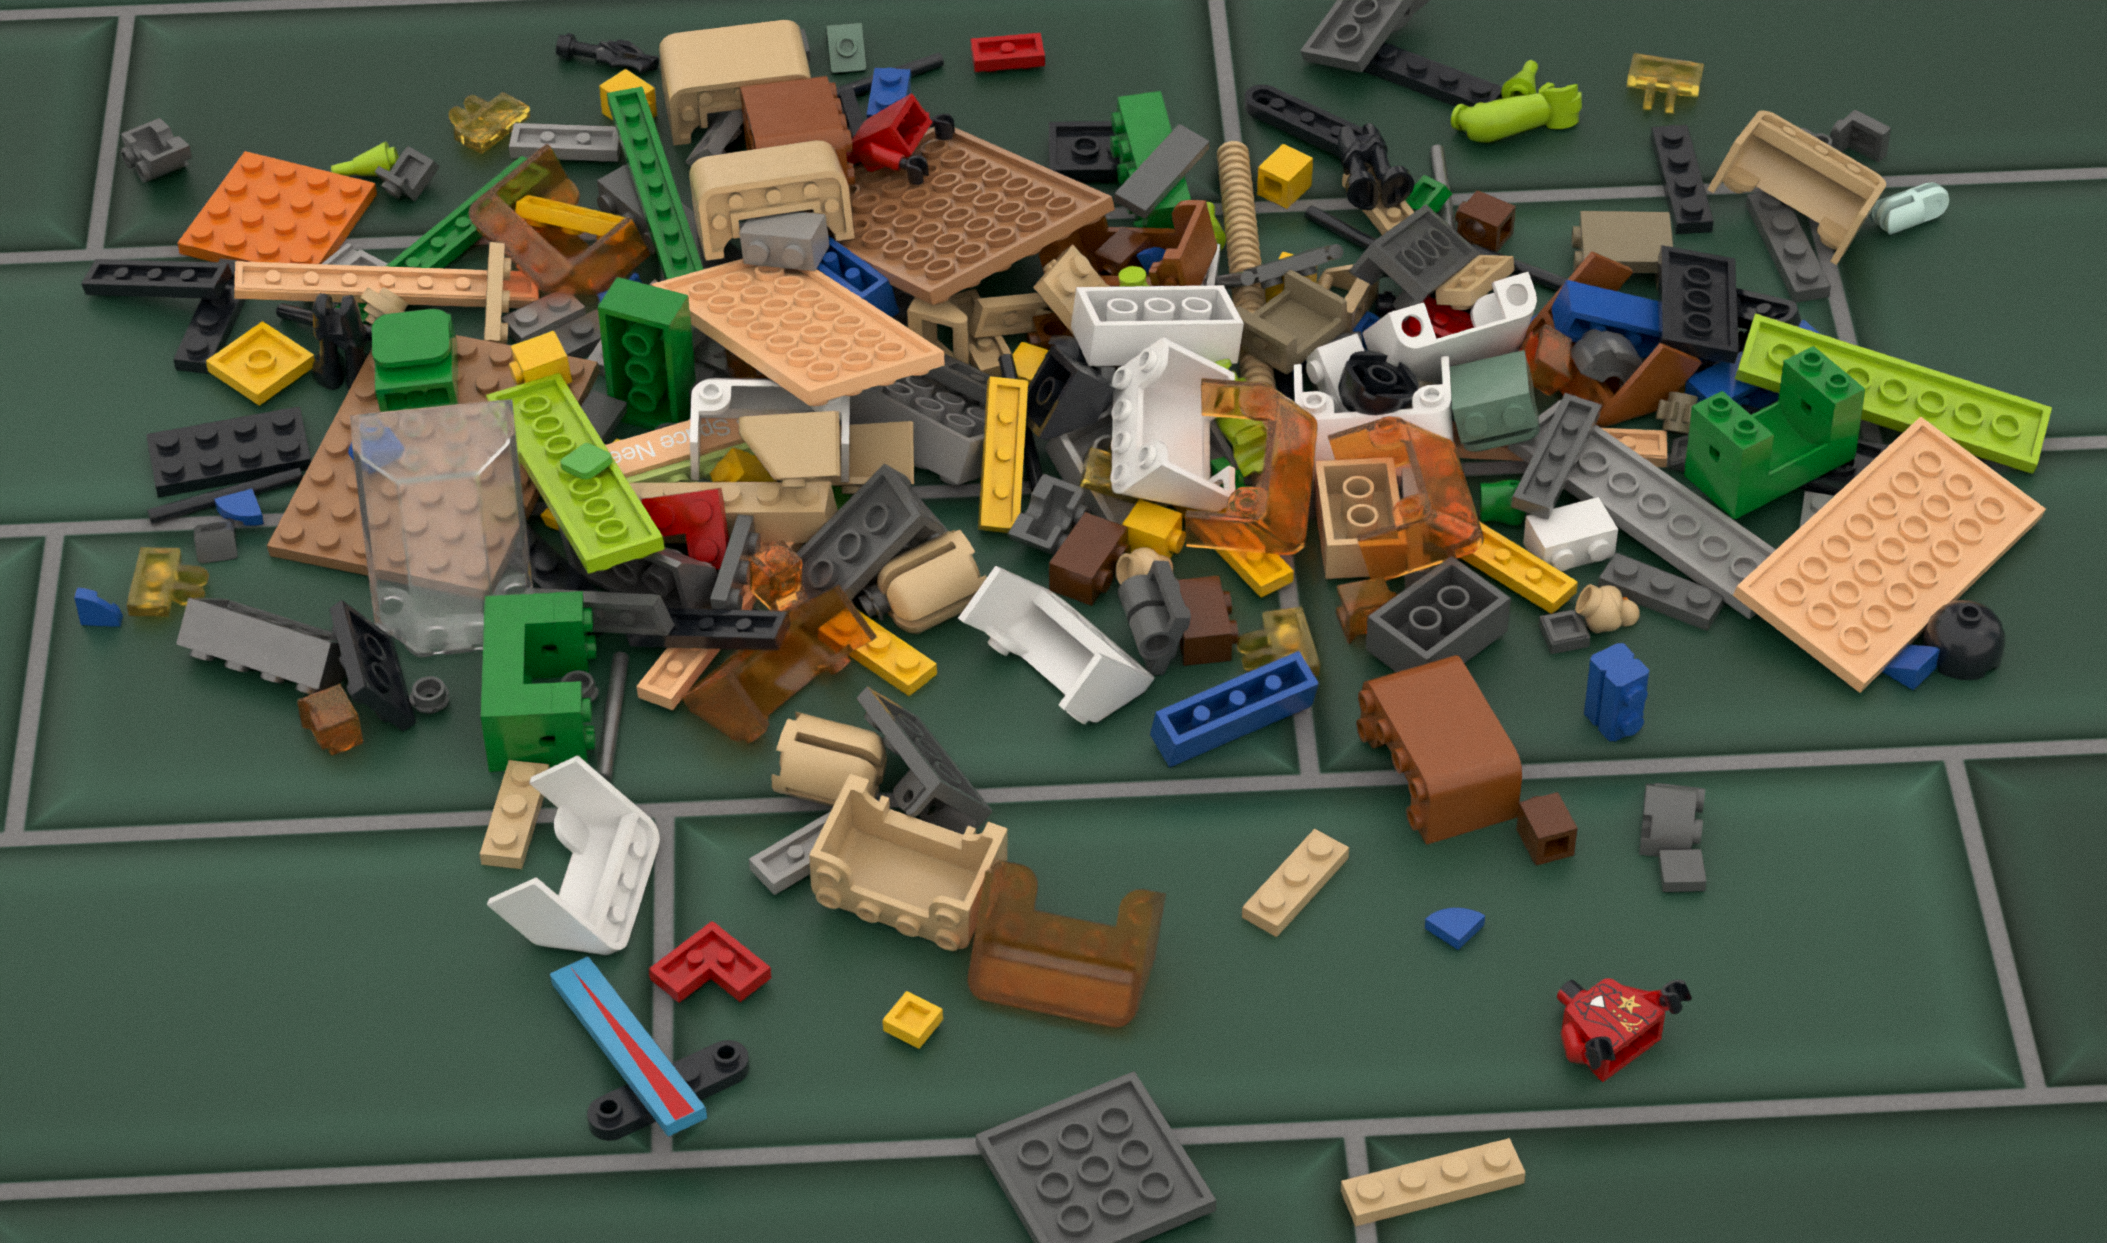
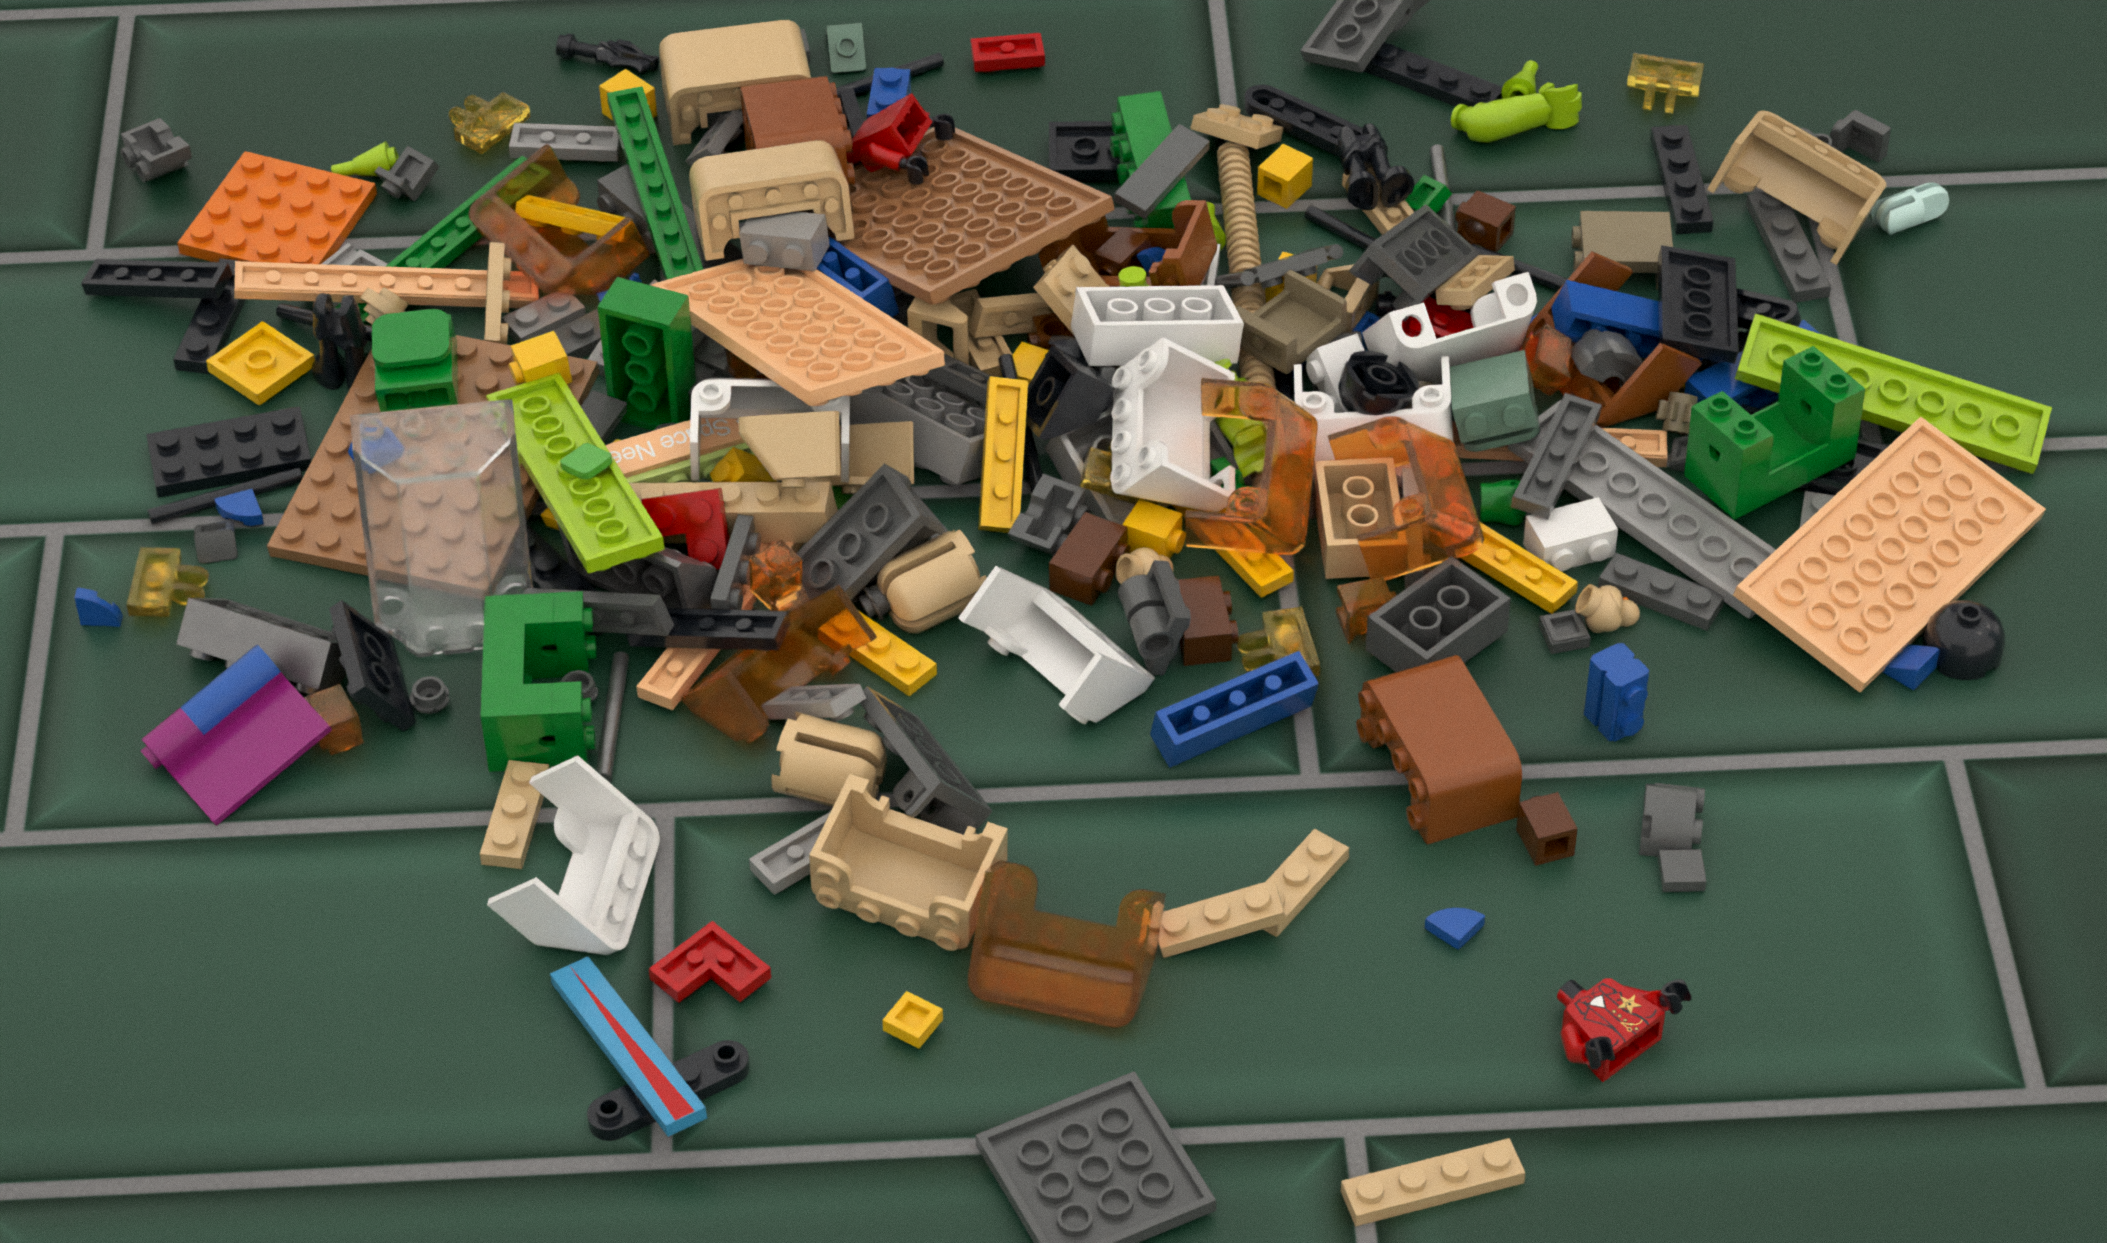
none -> magenta door [140,645,332,826]
none -> light grey plate [761,684,866,721]
none -> tan plate [1152,879,1287,958]
none -> tan plate [1191,104,1284,149]

